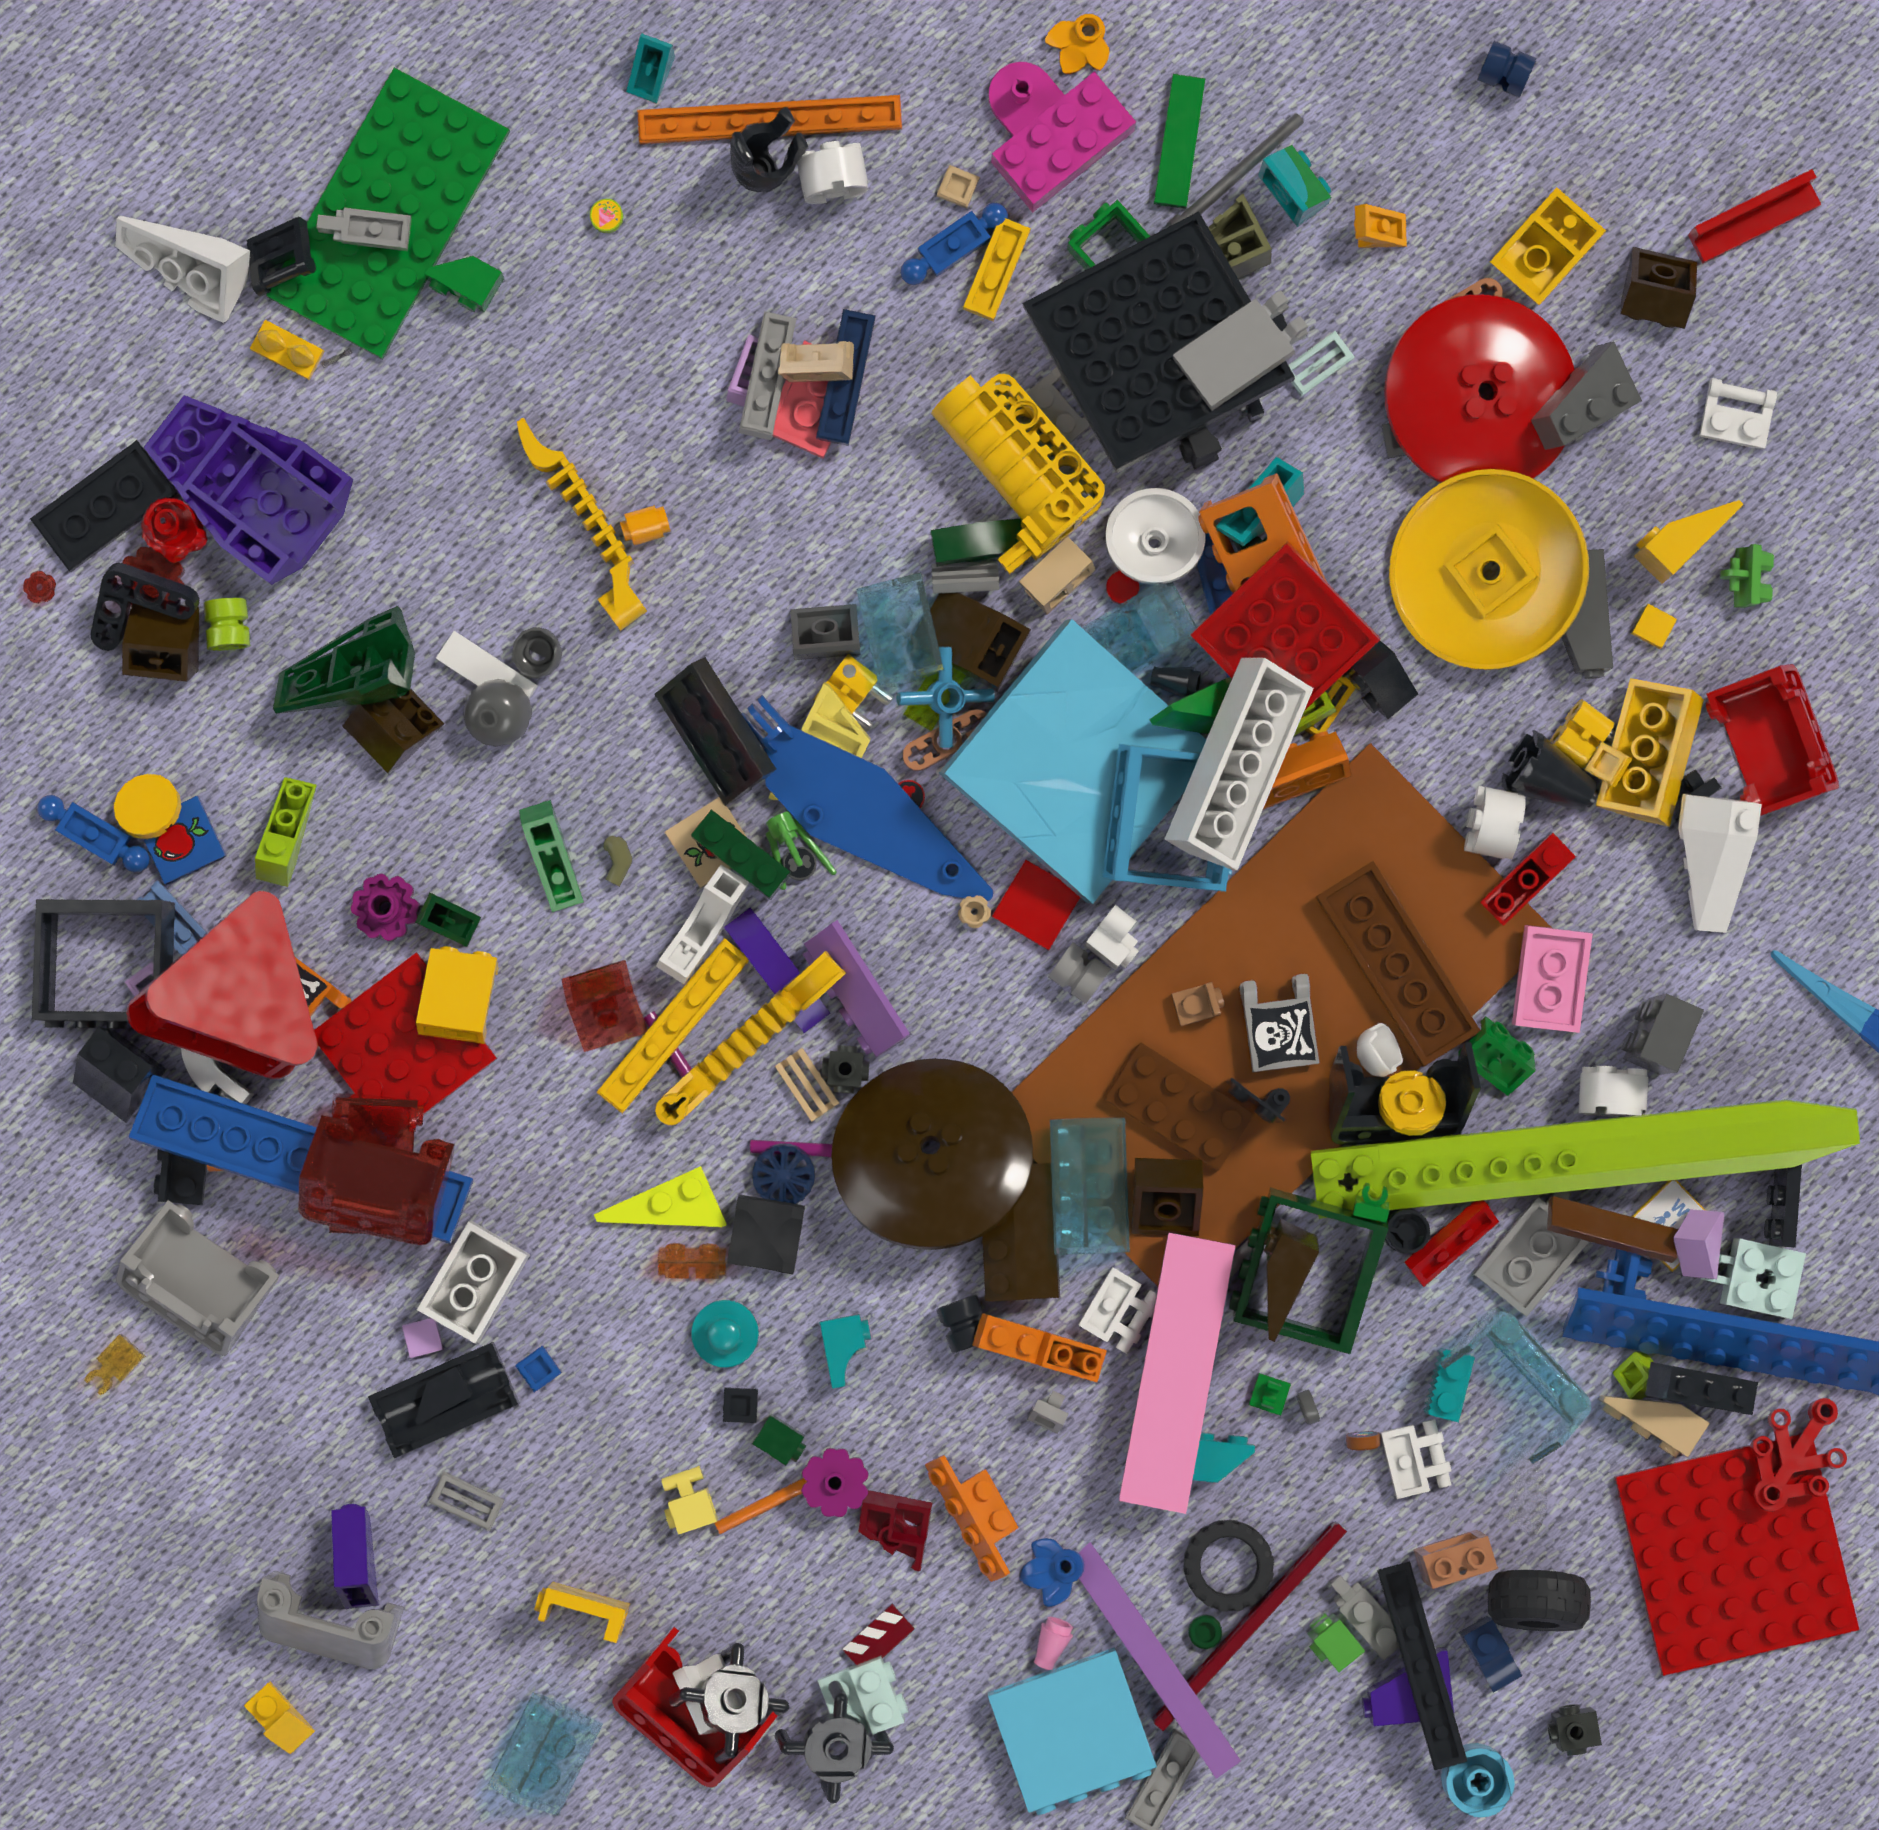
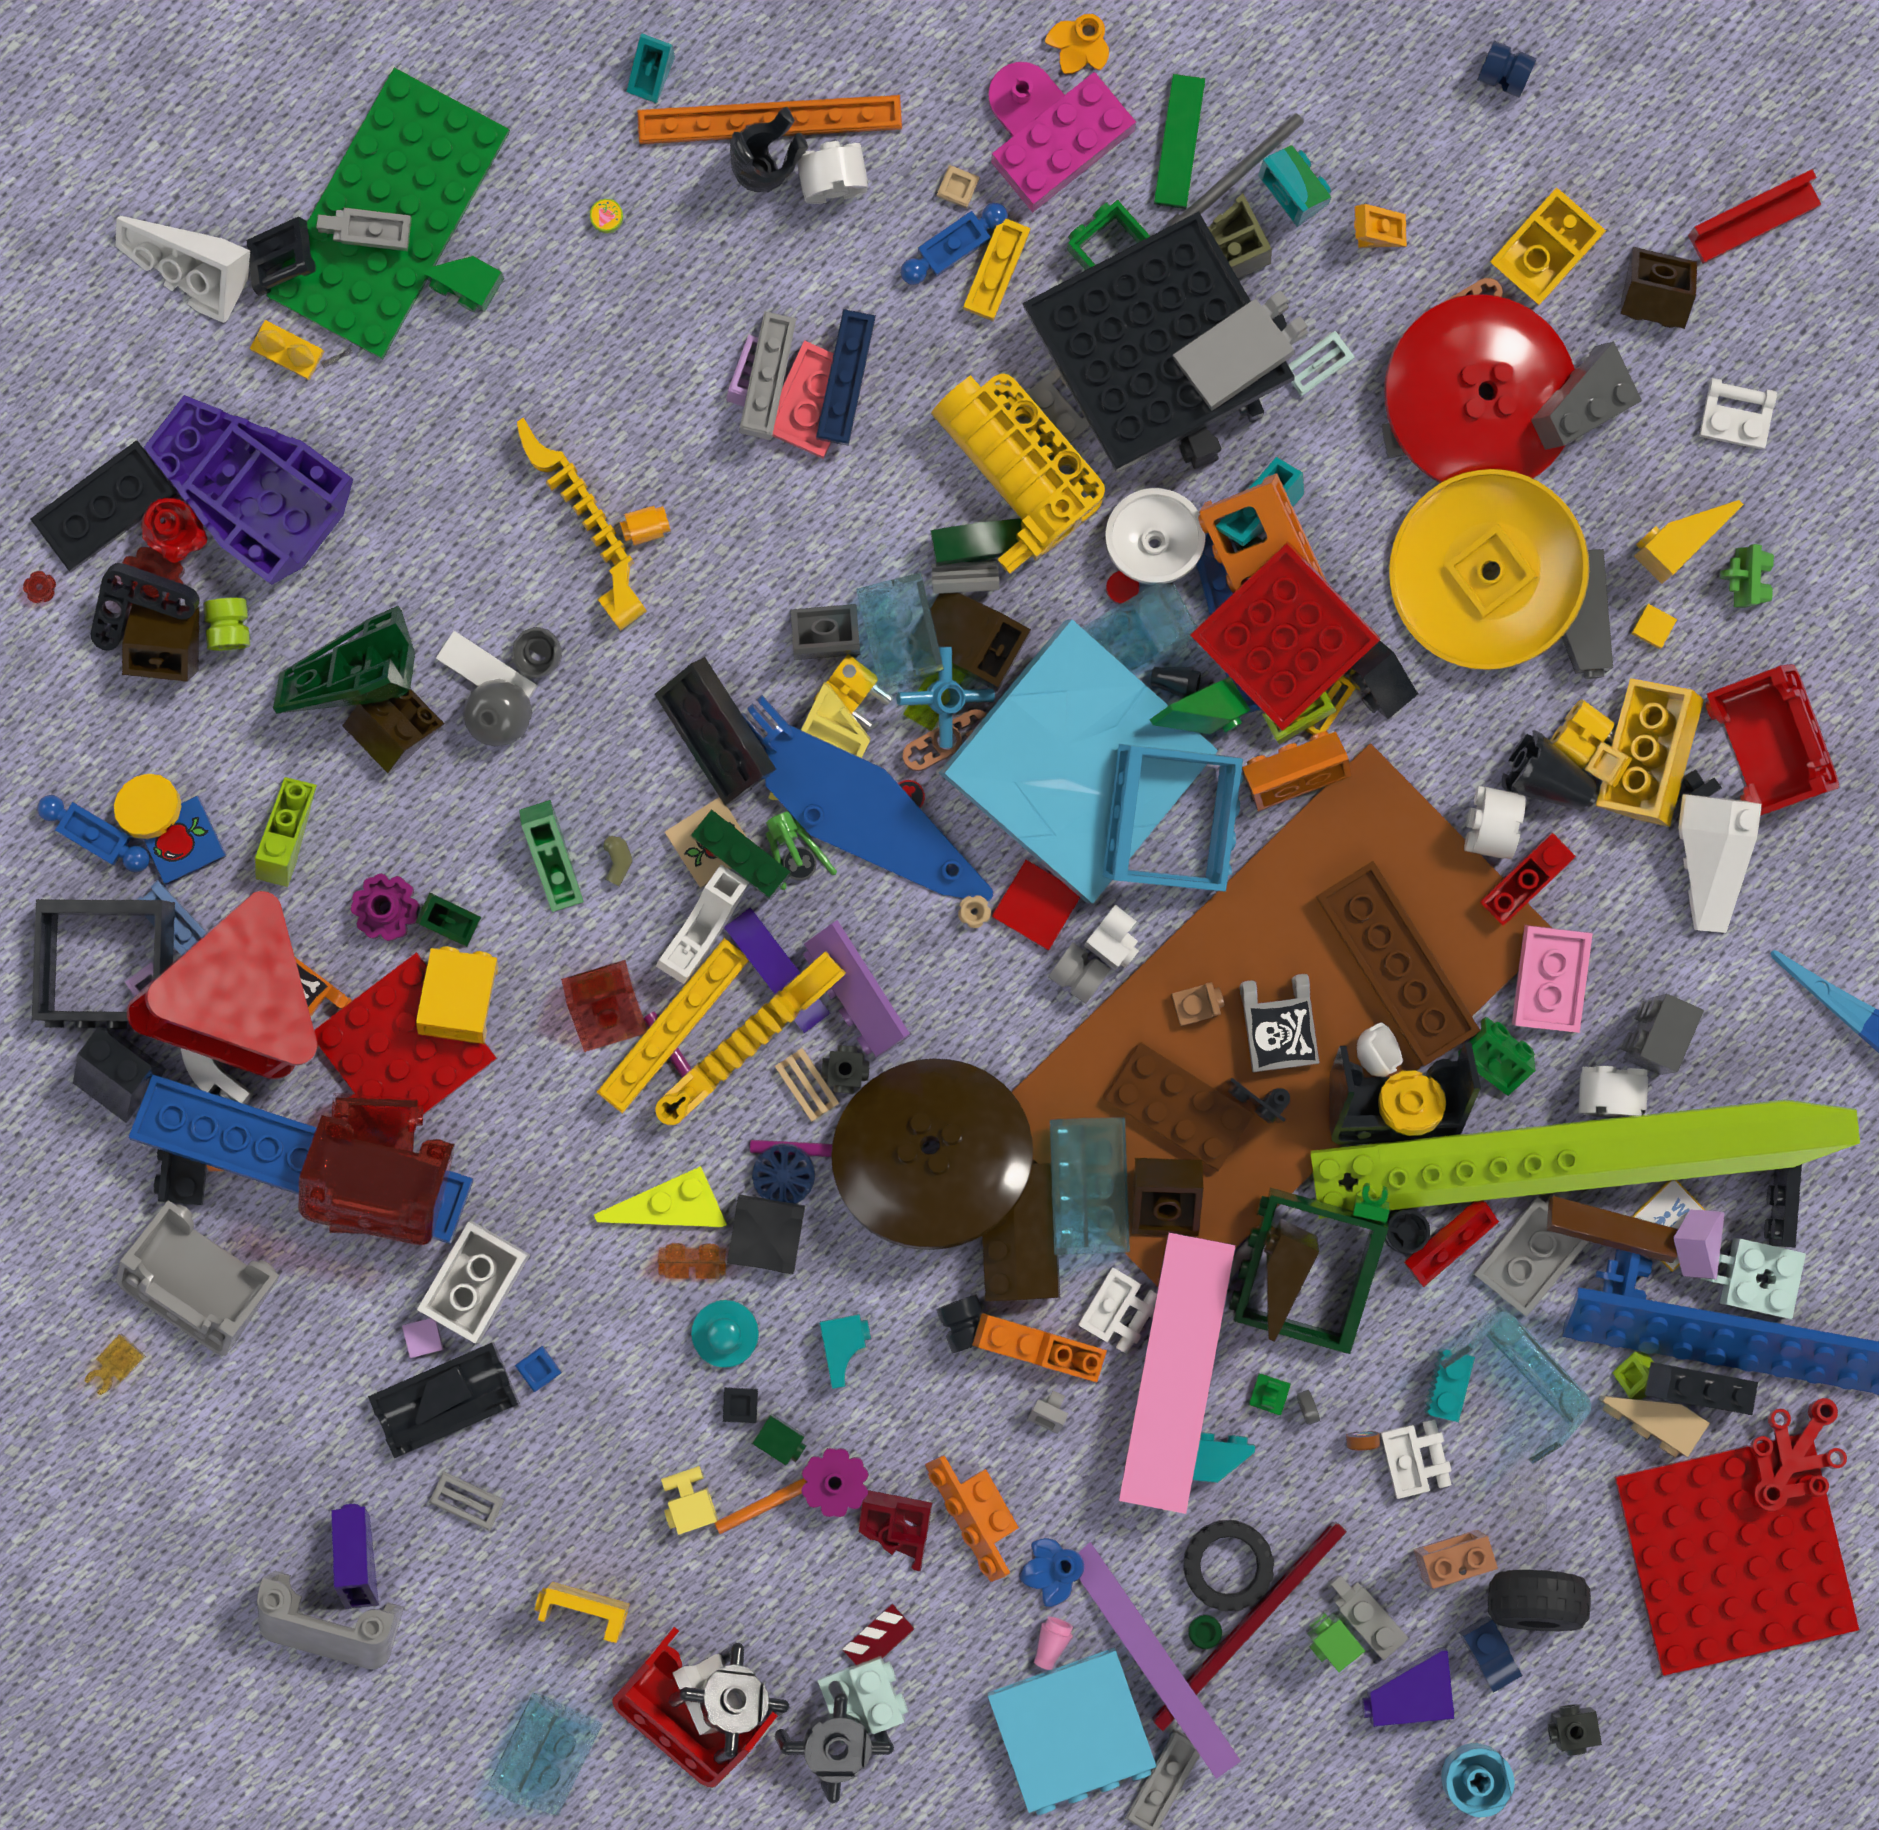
yellow slope [244,1681,315,1754] -> none
tan hinge [778,341,854,382] -> none
tan hinge [1019,536,1095,615] -> none
white slope [1164,658,1314,870] -> none
black tile [1377,1561,1468,1770] -> none

